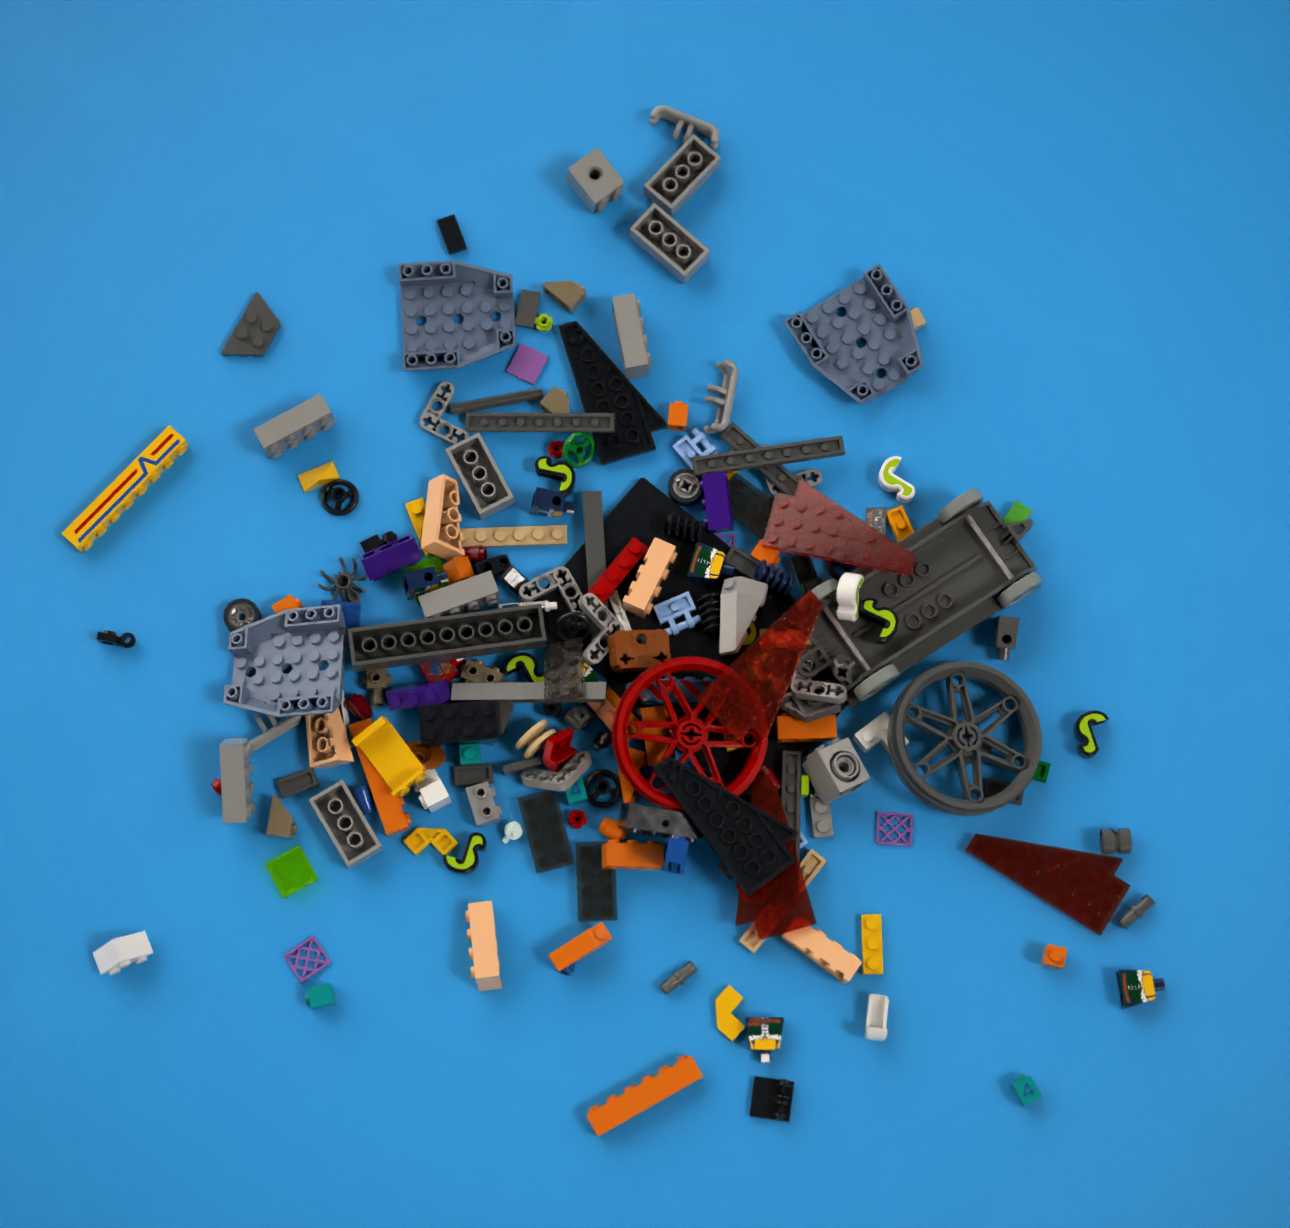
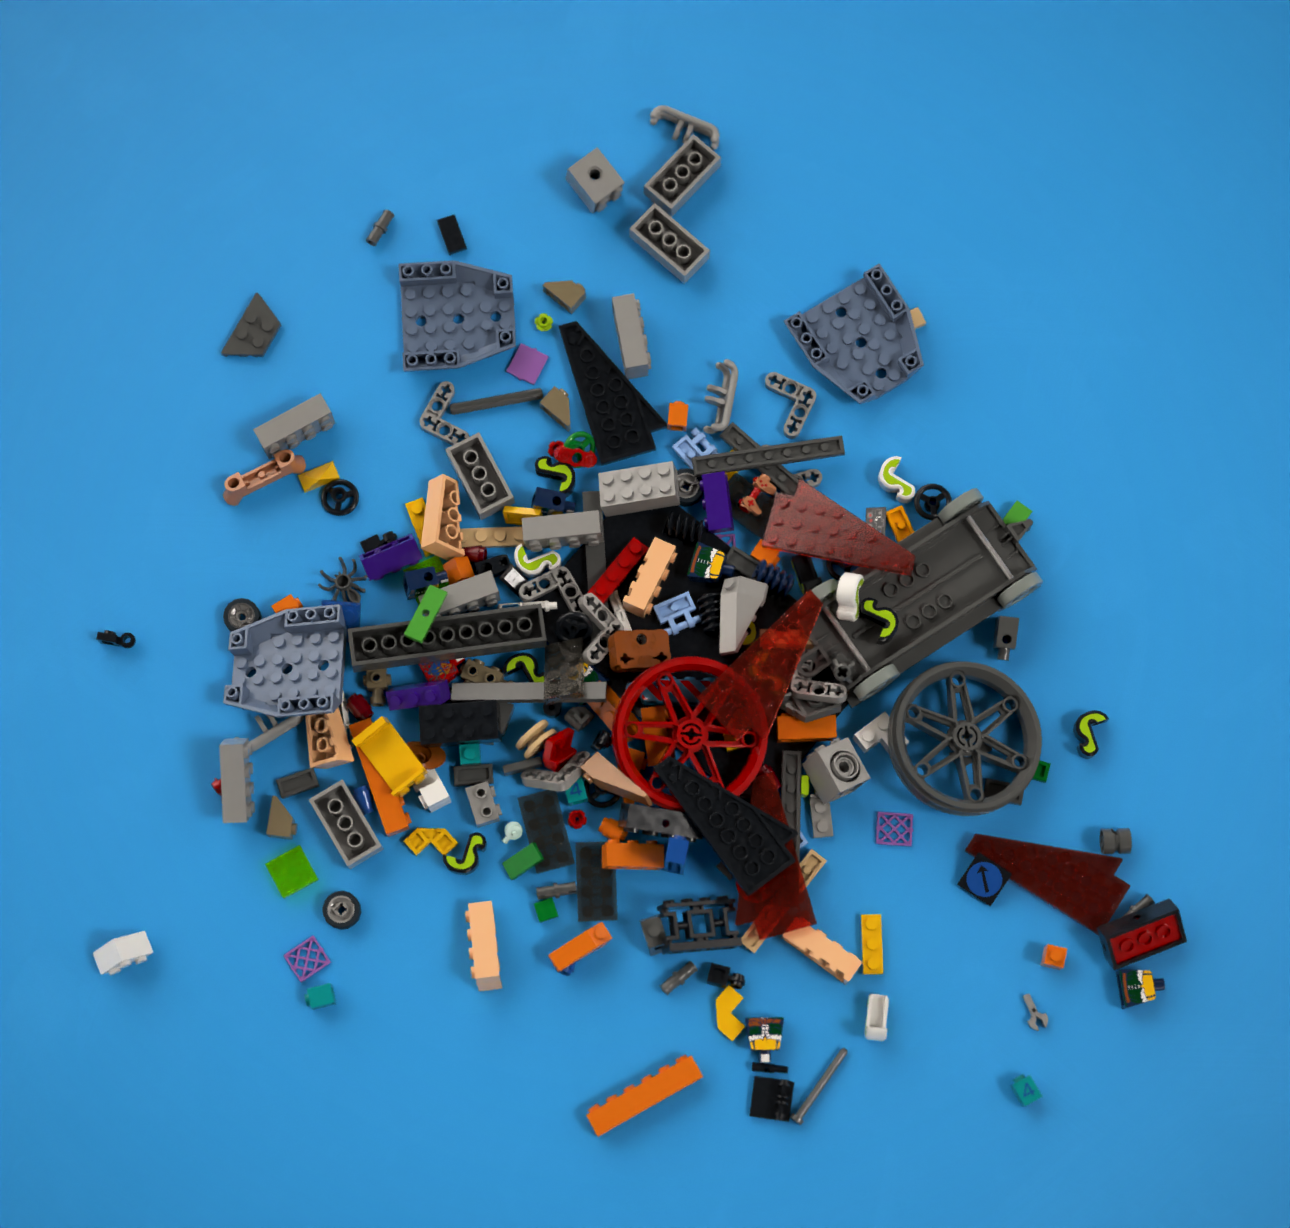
yellow brick [61,425,188,553] -> none
dark grey tile [465,413,615,433] -> none
dark grey tile [515,289,541,329] -> none
none -> nougat plate [223,449,306,506]
none -> wheel [322,891,361,930]
none -> dark grey pin [366,209,395,246]
none -> bright green tile [404,585,448,644]
none -> green tile [502,842,544,880]
none -> yellow tile [503,506,543,525]
none -> white animal [514,544,561,578]
none -> light grey brick [522,510,604,552]
none -> green tile [534,898,559,923]
none -> dark grey pin [536,881,577,900]
none -> red piece [553,445,597,468]
none -> medium nougat slope [581,751,652,807]
none -> light grey brick [598,461,680,517]
none -> dark grey torso [639,914,666,956]
none -> black fence [657,896,742,955]
none -> black plate [706,963,746,989]
none -> nougat piece [738,473,776,516]
none -> black pin [752,1062,788,1073]
none -> light grey beam [765,372,816,439]
none -> dark grey bar [790,1048,848,1126]
none -> black piece [914,484,952,520]
none -> tile [957,852,1012,906]
none -> light grey bar [1023,994,1048,1031]
none -> brick [1097,899,1187,970]

